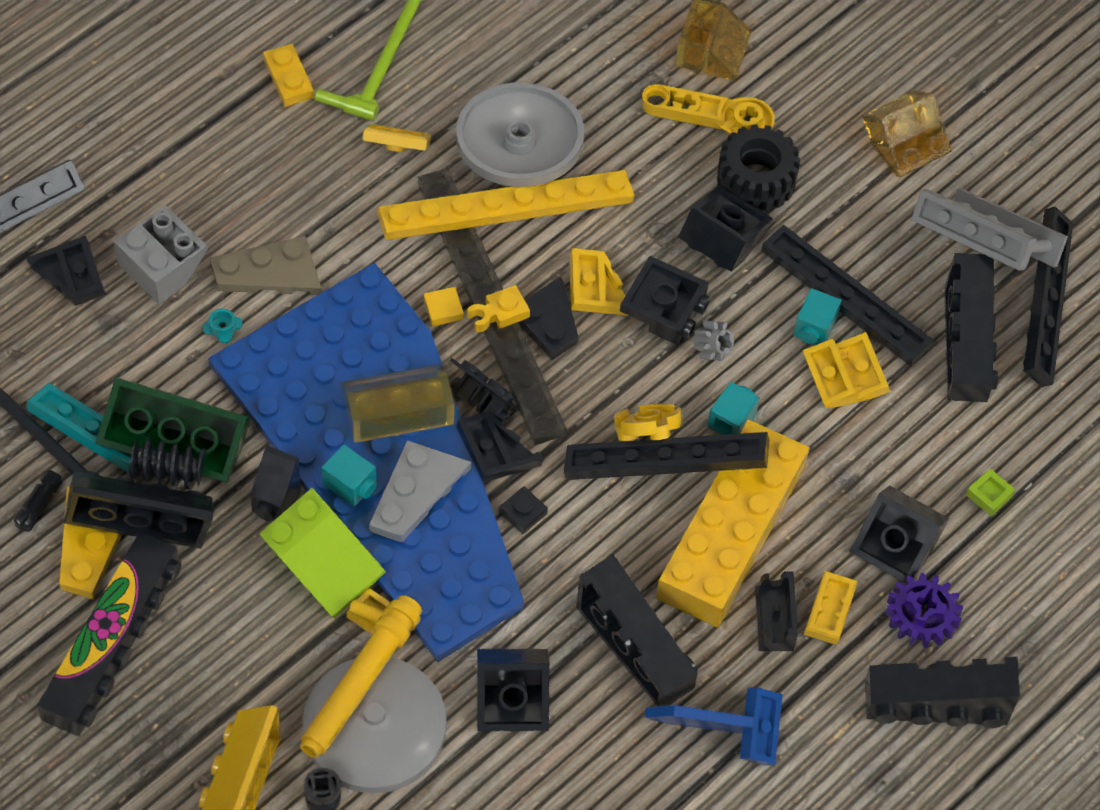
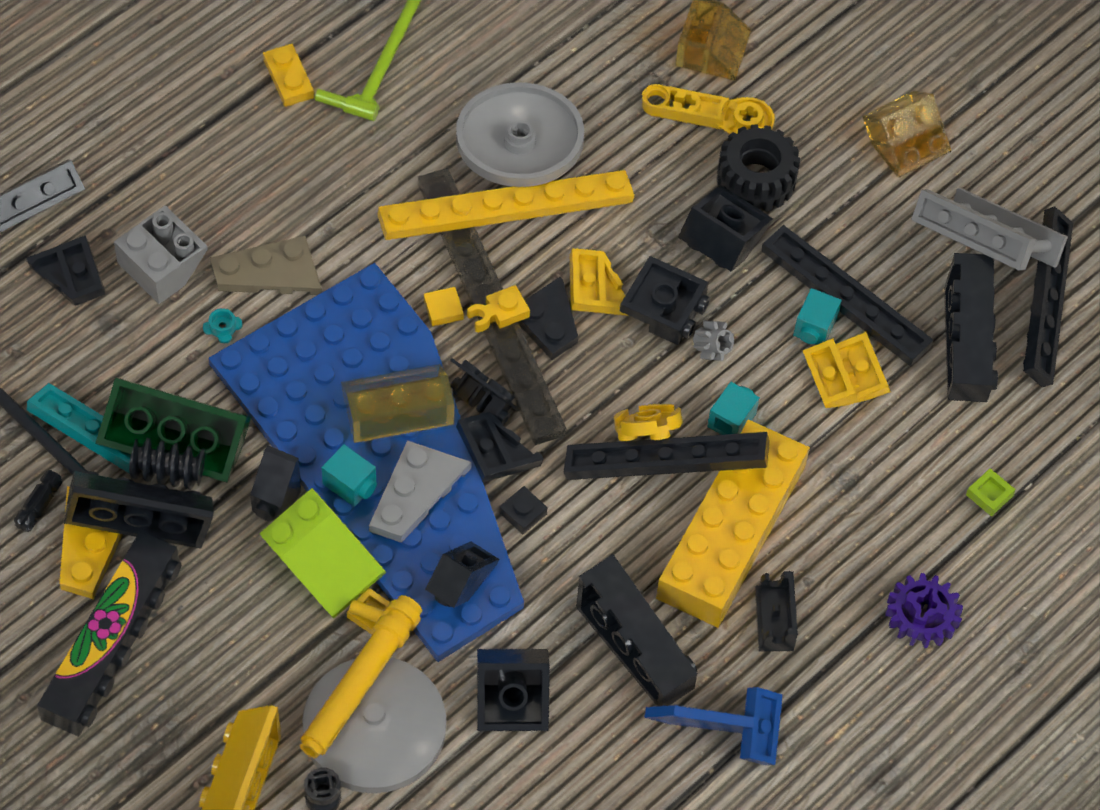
yellow plate [362,124,431,152] -> none
yellow plate [804,571,858,645] -> none
black slope [849,485,950,582] -> none
black wedge [865,656,1020,728] -> none
none -> black slope [425,541,499,608]

